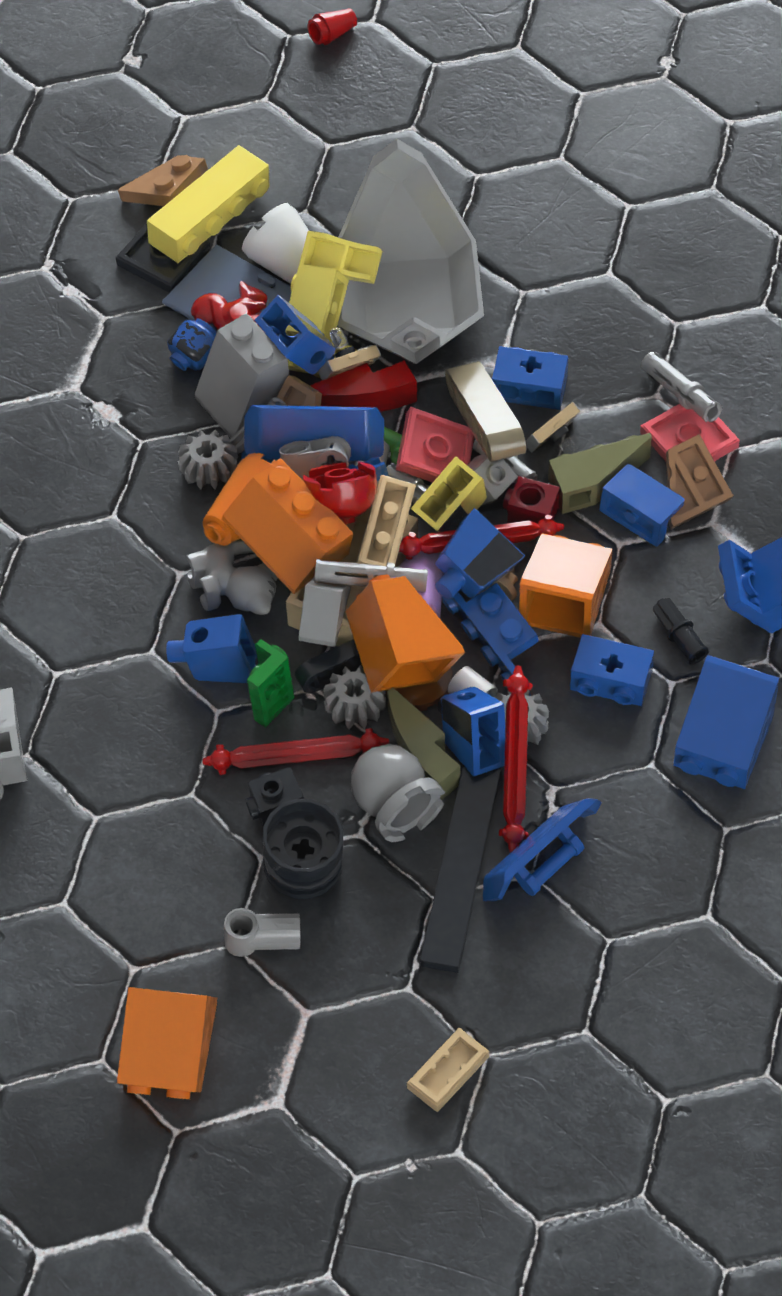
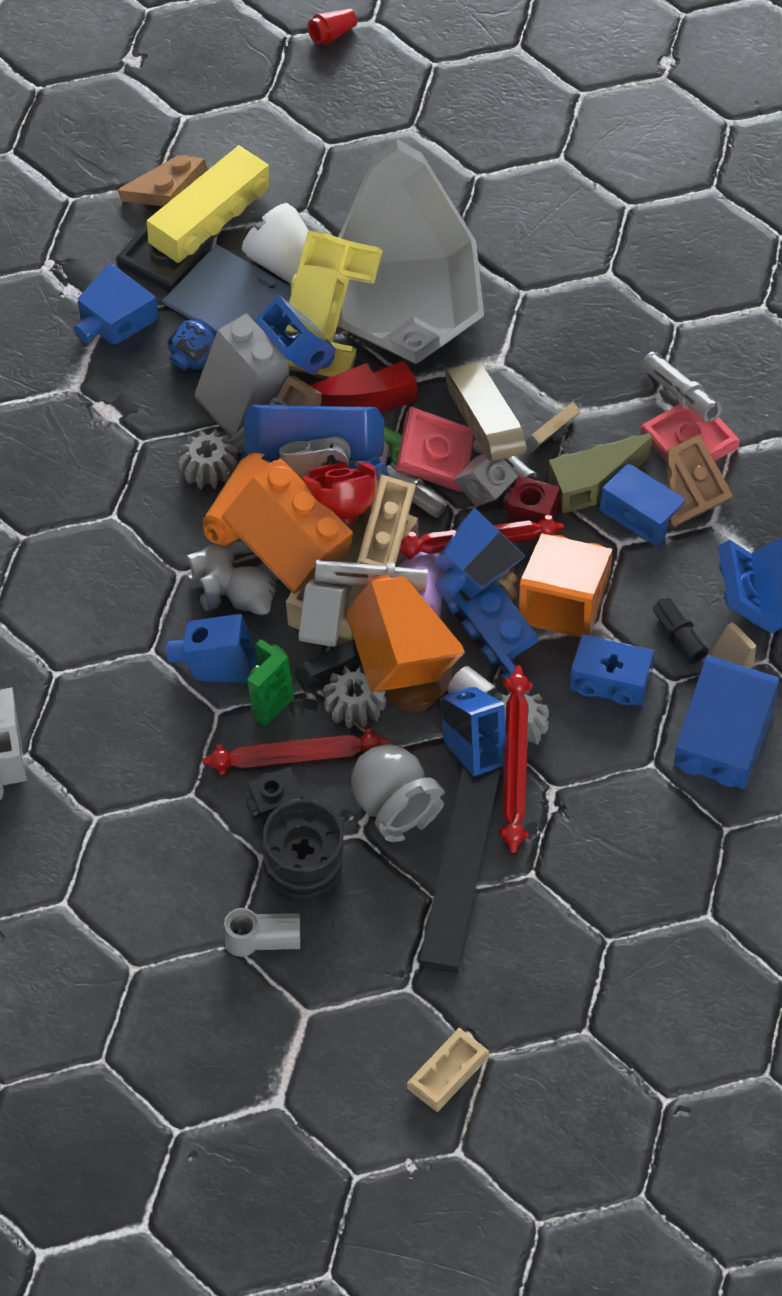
orange slope [117,987,218,1099] -> none
red animal [191,281,268,330] -> none
piece [318,327,381,380] -> none
olive slope [387,687,461,800] -> none
light yellow torso [411,456,487,532] -> none
blue piece [483,798,602,901] -> none
blue brick [492,346,568,410] -> none
none -> blue torso [73,263,159,344]
none -> tan slope [711,622,756,668]

